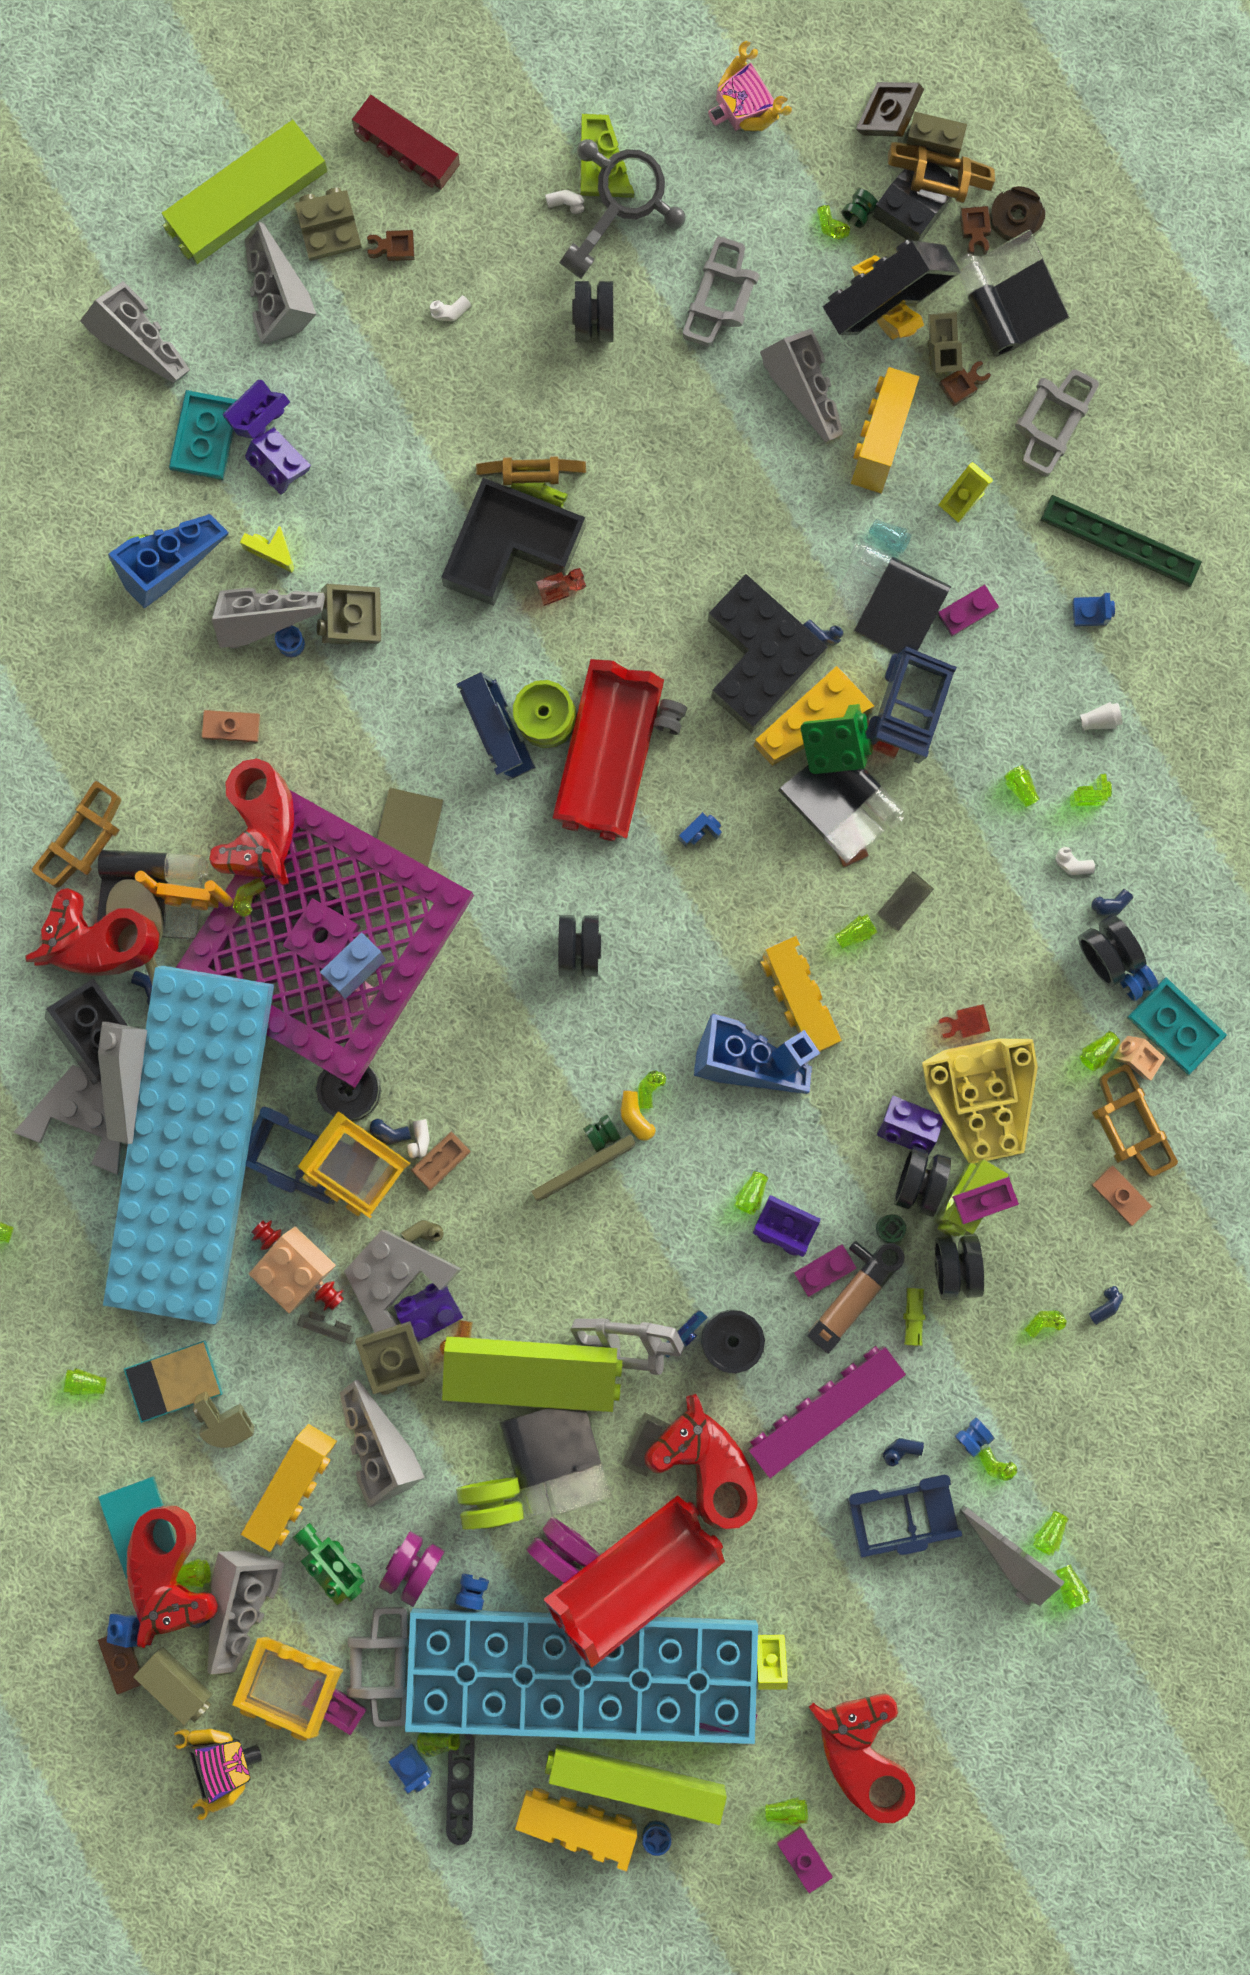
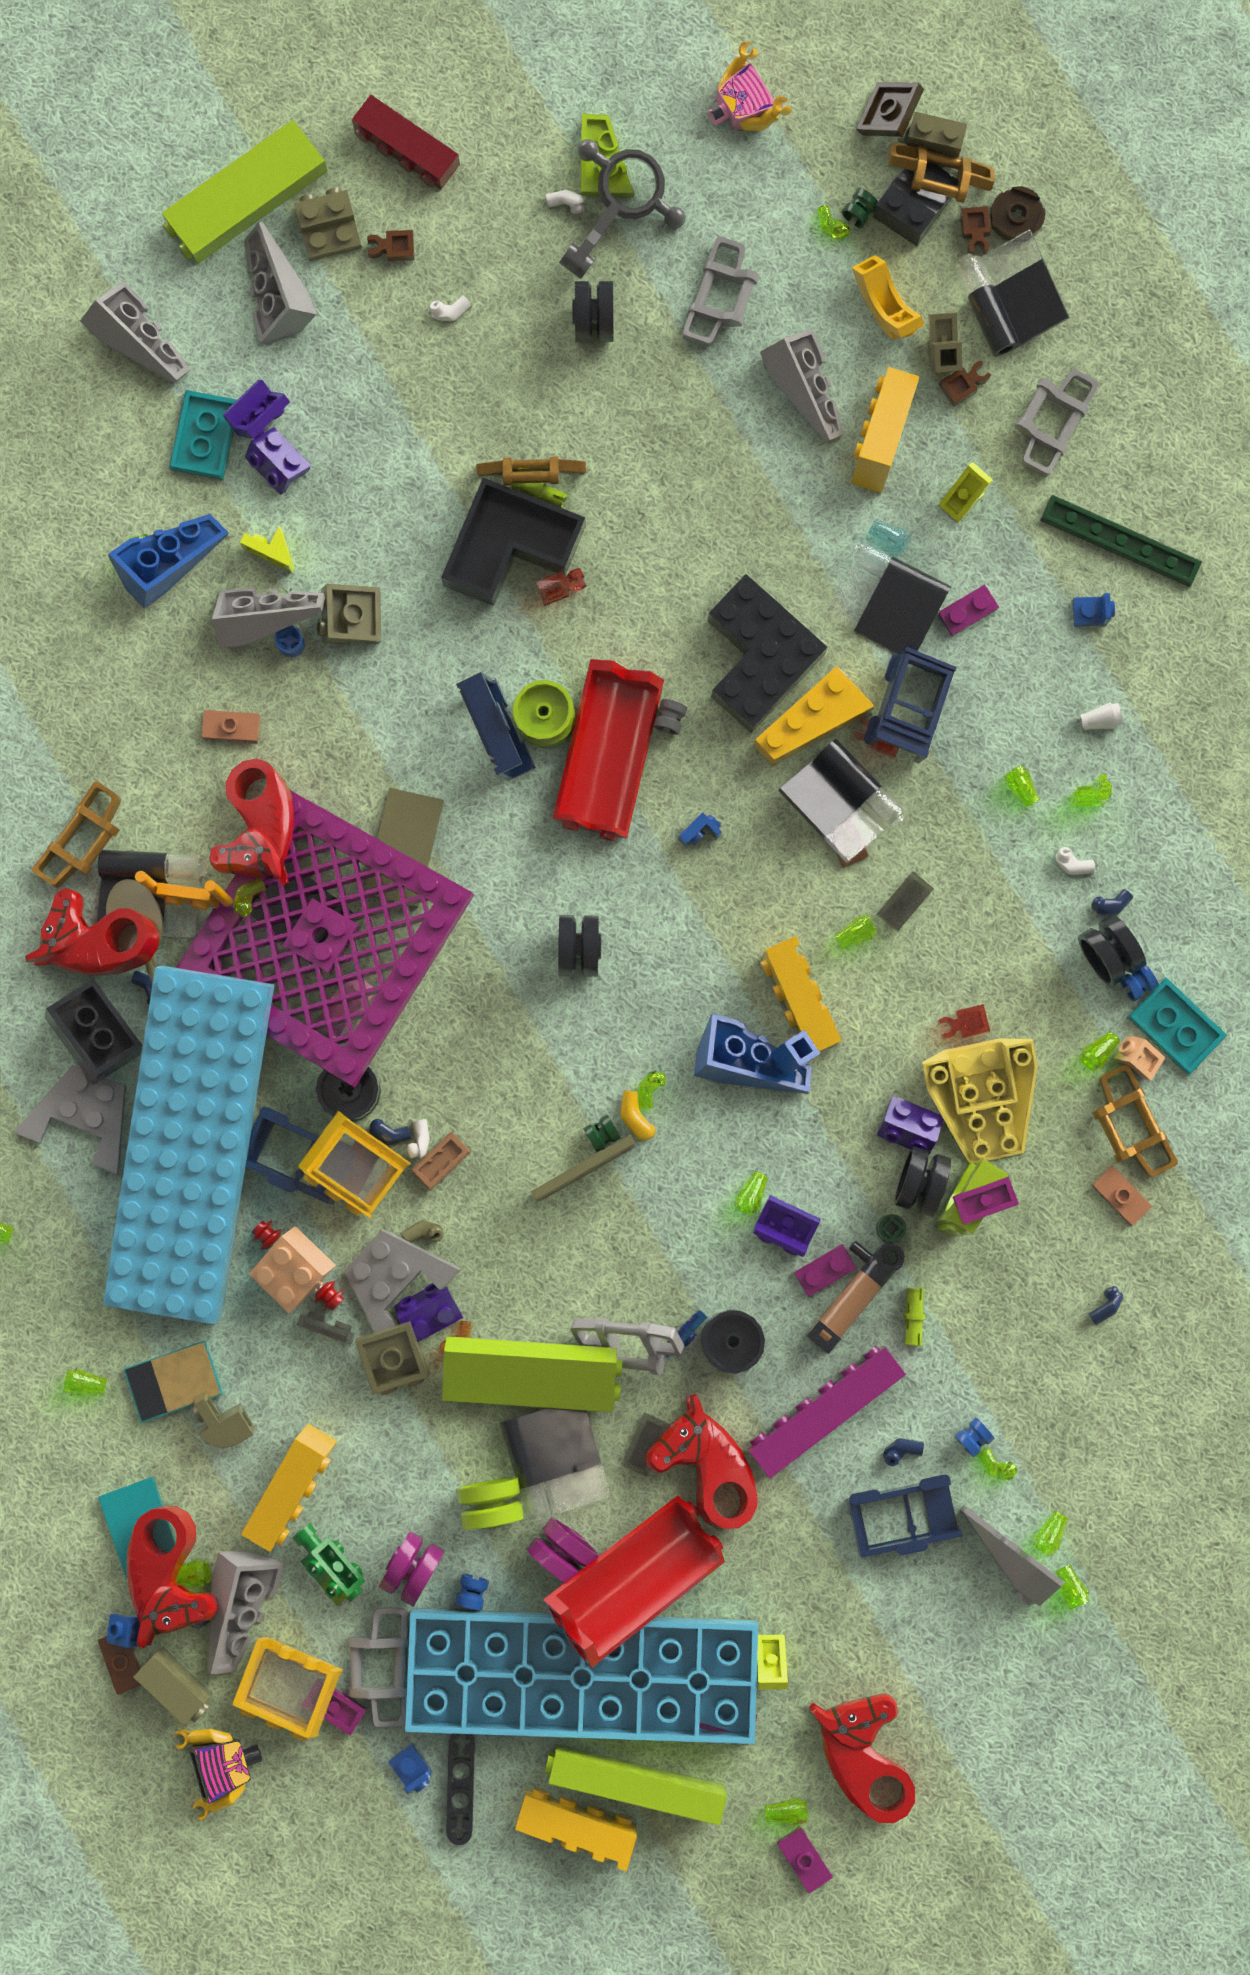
light grey wedge [98,1022,147,1144] -> none
medium blue brick [320,932,386,999] -> none
light grey wedge [340,1380,424,1508] -> none
clear neon green cone [417,1732,460,1757] -> none
blue wheel [642,1820,672,1856] -> none
green bracket [800,704,873,774] -> none
dark blue arm [803,619,843,645] -> none
black piece [822,240,962,335] -> none
black wheel [934,1234,984,1300] -> none
clear neon green arm [1023,1310,1067,1339] -> none

